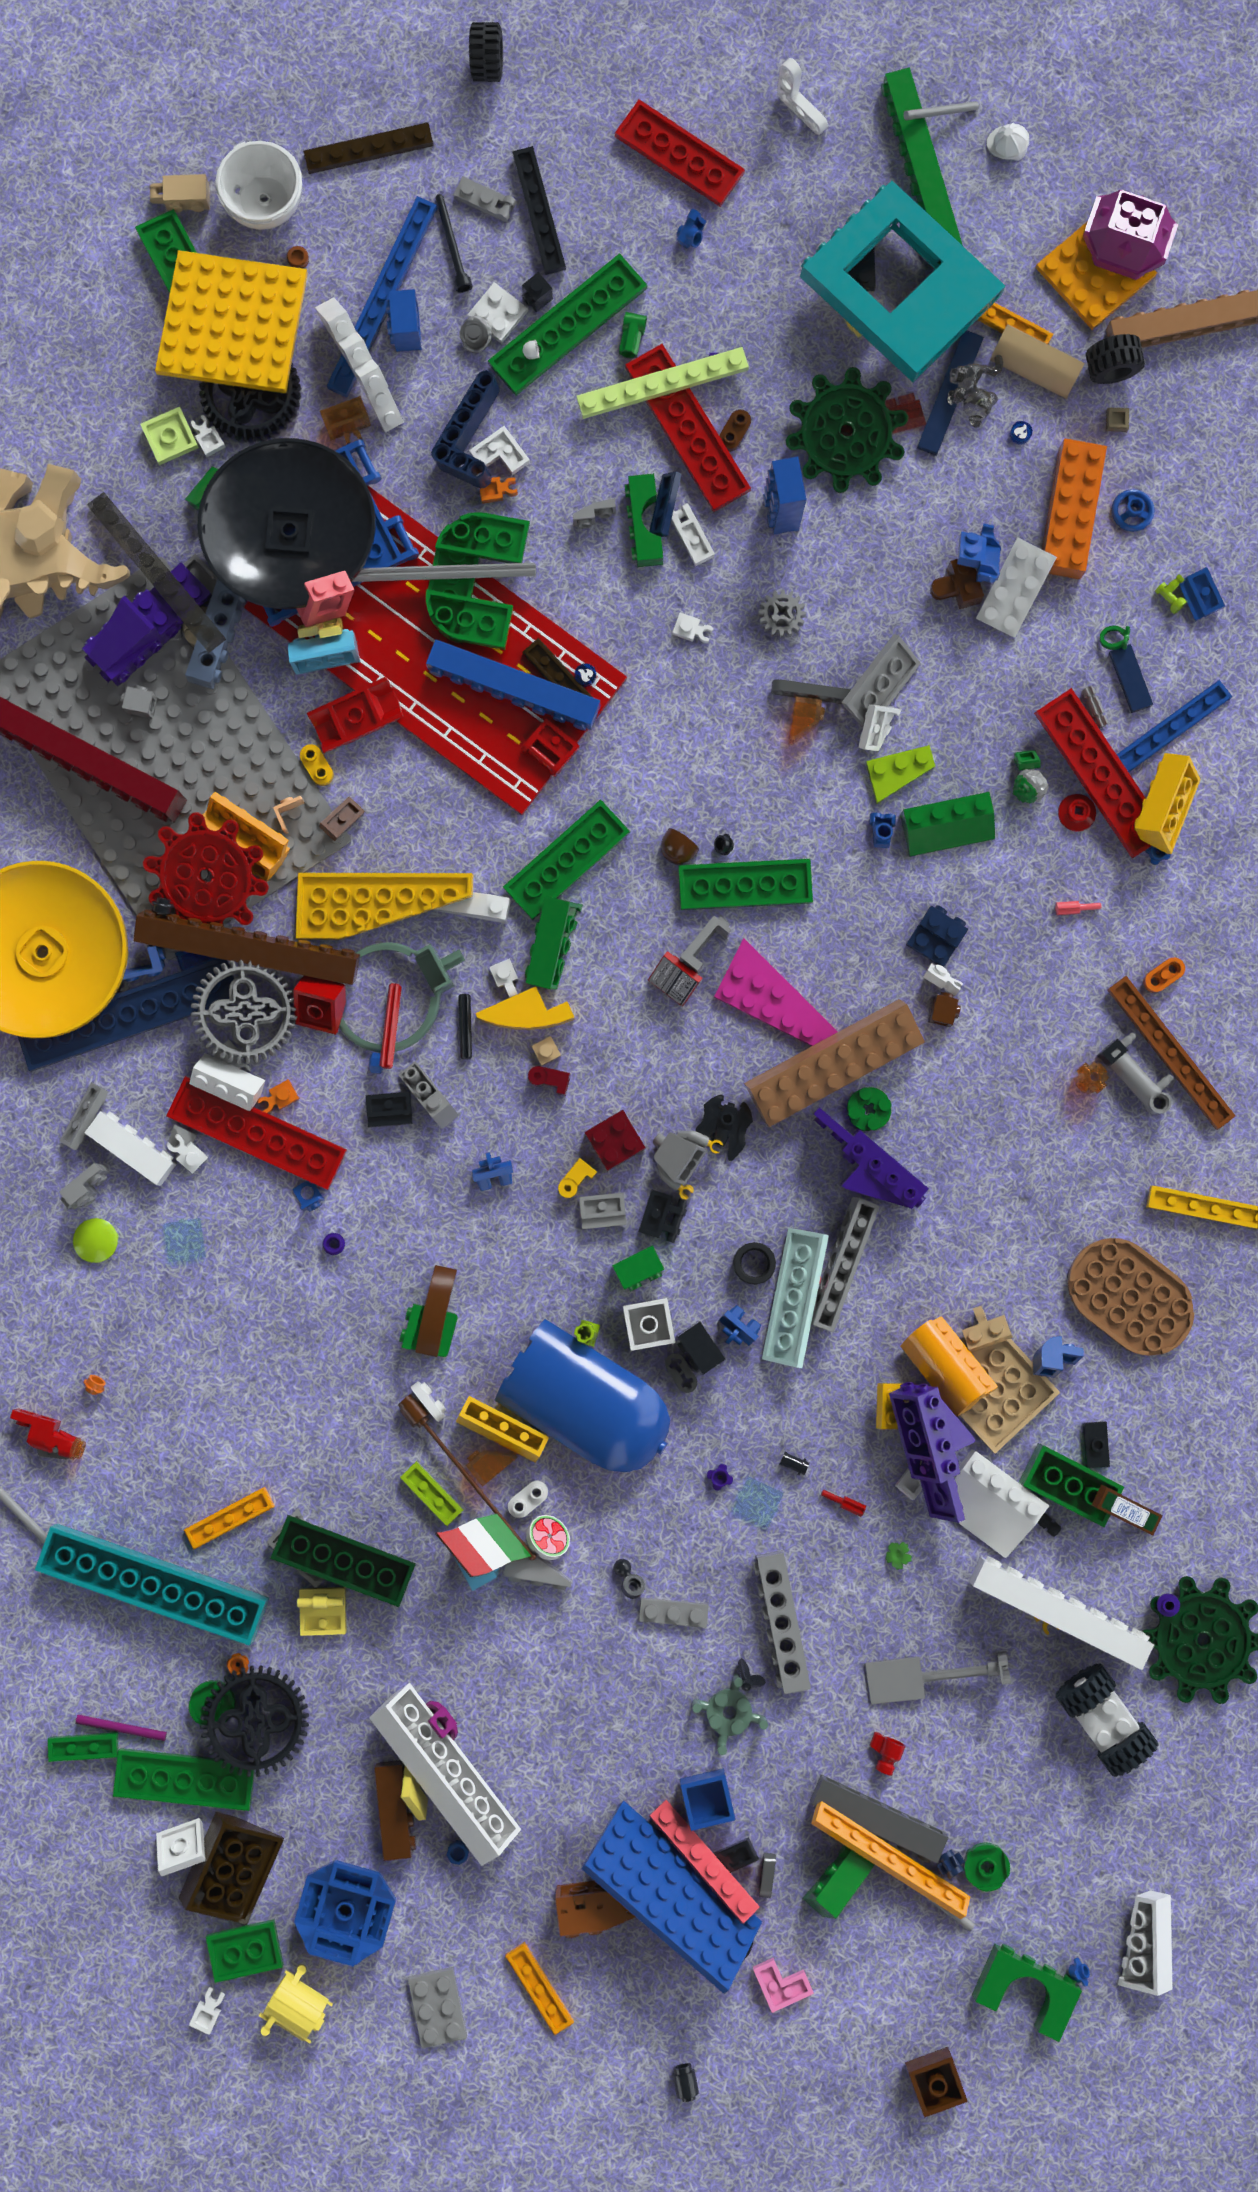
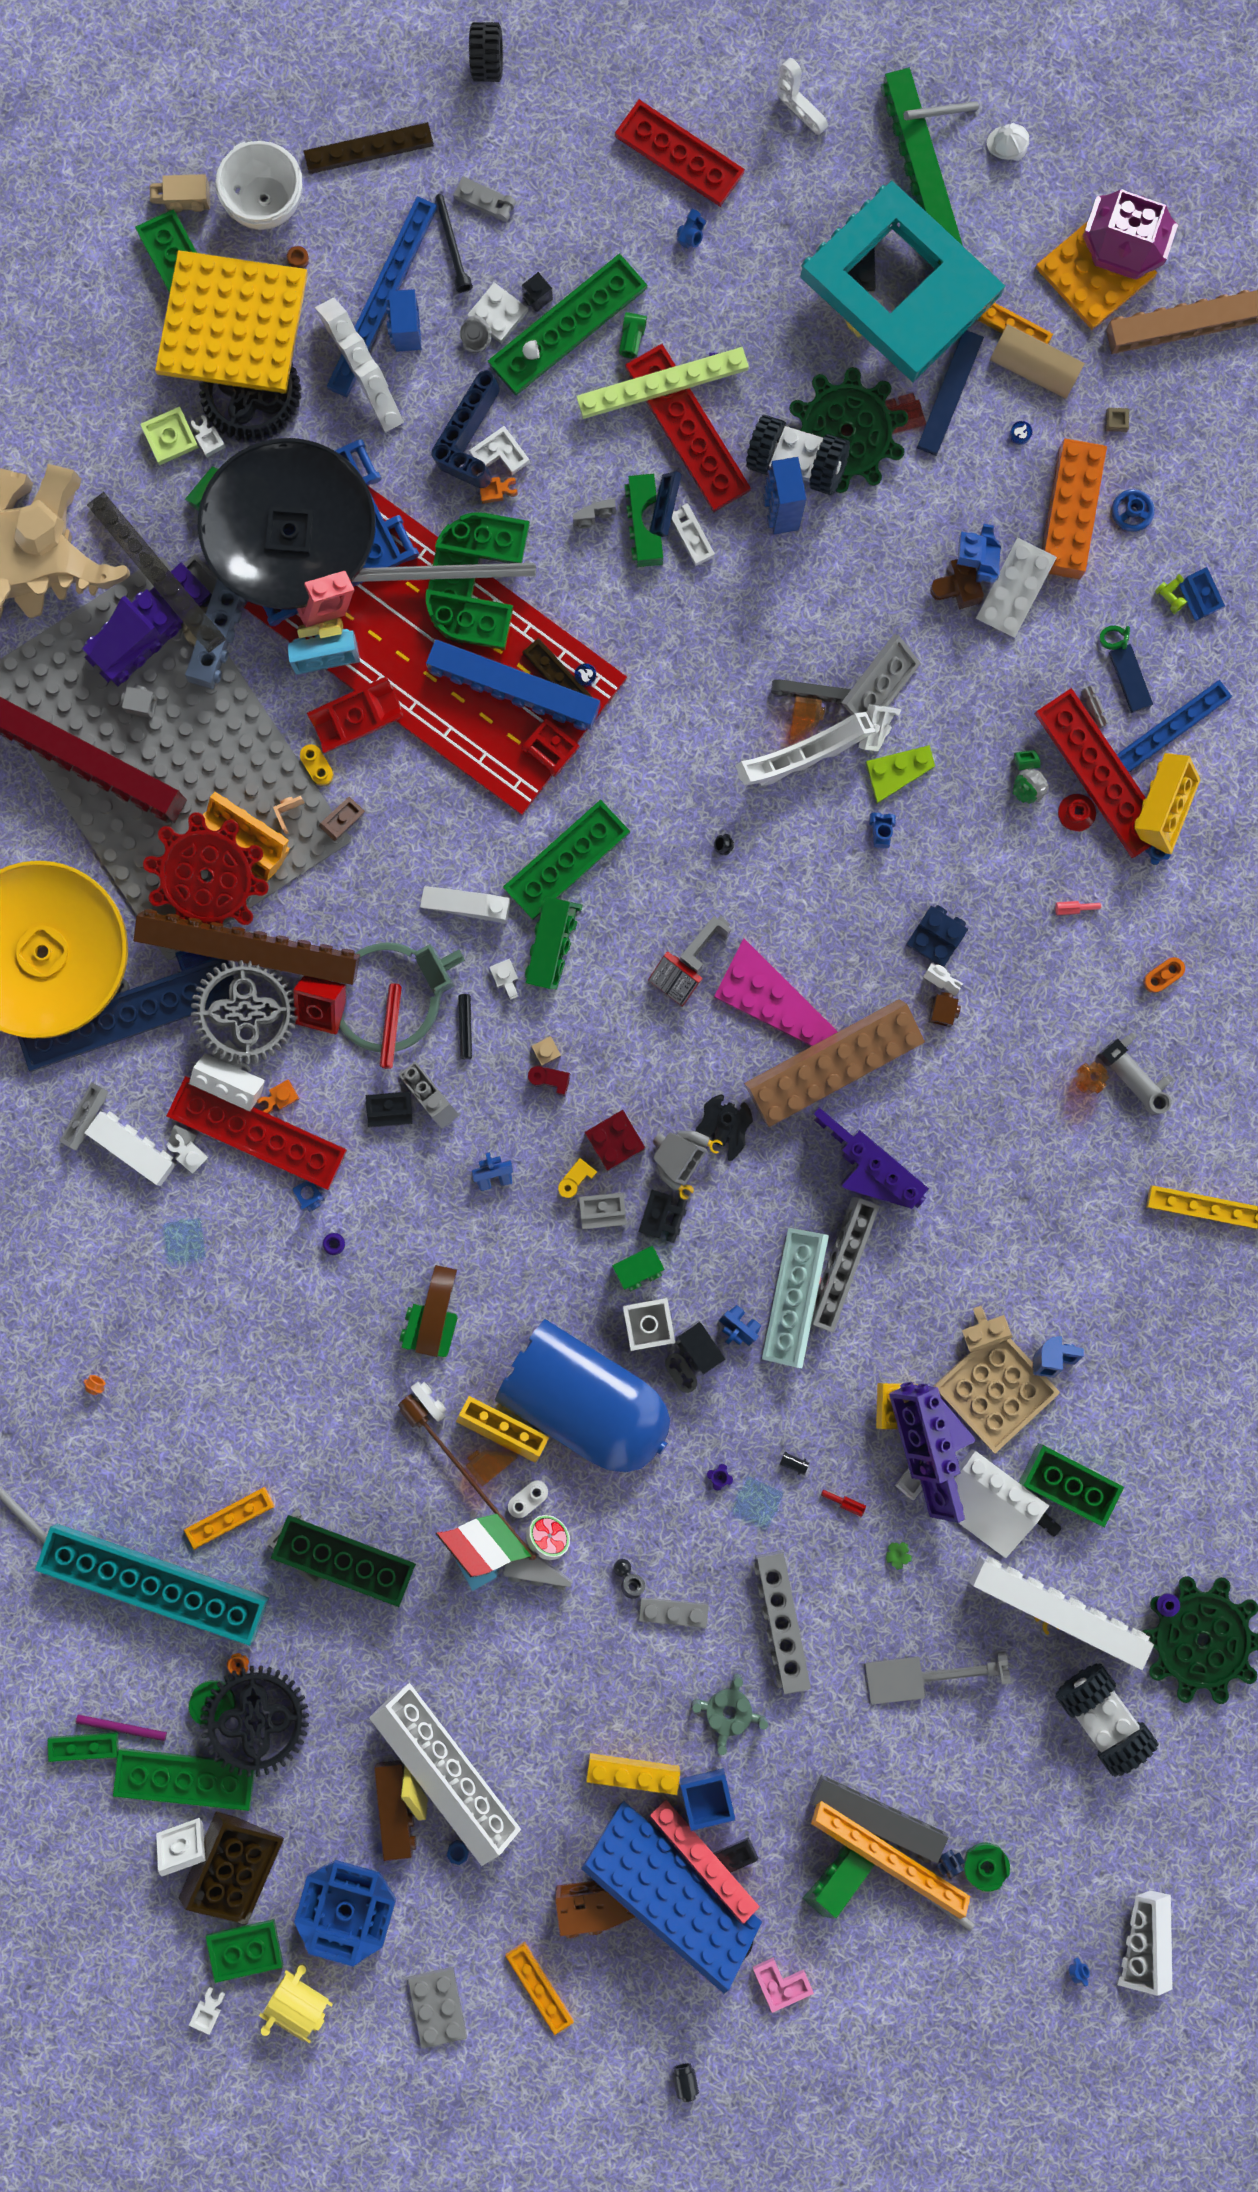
red plate [10,1408,86,1460] -> none
light grey plate [59,1163,110,1210] -> none
lime dish [73,1218,119,1263] -> none
blue bracket [123,944,166,982] -> none
black plate [152,897,174,914] -> none
yellow wing [296,873,474,940] -> none
light yellow plate [297,1587,347,1636] -> none
clear orange brick [320,396,371,445] -> none
blue tile [369,1052,383,1074] -> none
lime plate [400,1461,464,1526] -> none
magenta bracket [426,1701,458,1741] -> none
yellow slope [475,986,575,1030] -> none
black plate [512,146,566,275] -> none
lime piece [574,1319,600,1347] -> none
reddish brown helmet [661,828,699,865] -> none
white plate [672,612,713,644] -> none
green plate [678,859,813,910] -> none
reddish brown plate [719,409,751,452] -> none
black tyre [733,1242,776,1285] -> none
black piece [738,1658,766,1691] -> none
light grey gear [758,589,806,639] -> none
dark grey beam [759,1852,776,1898] -> none
green plate [847,1087,892,1131] -> none
red piece [870,1732,906,1776] -> none
green slope [900,792,995,857] -> none
light orange brick [900,1316,998,1417] -> none
reddish brown brick [905,2047,968,2118] -> none
clear smoke animal [948,355,1004,428] -> none
green arch [972,1943,1082,2042] -> none
medium nougat plate [1068,1238,1194,1356] -> none
black plate [1083,1421,1110,1468] -> none
black tyre [1085,334,1145,384] -> none
tile [1092,1484,1163,1536] -> none
dark orange plate [1107,976,1236,1130] -> none
none -> yellow brick [586,1753,680,1795]
none -> white arch [735,712,875,786]
none -> black plate [746,415,850,495]

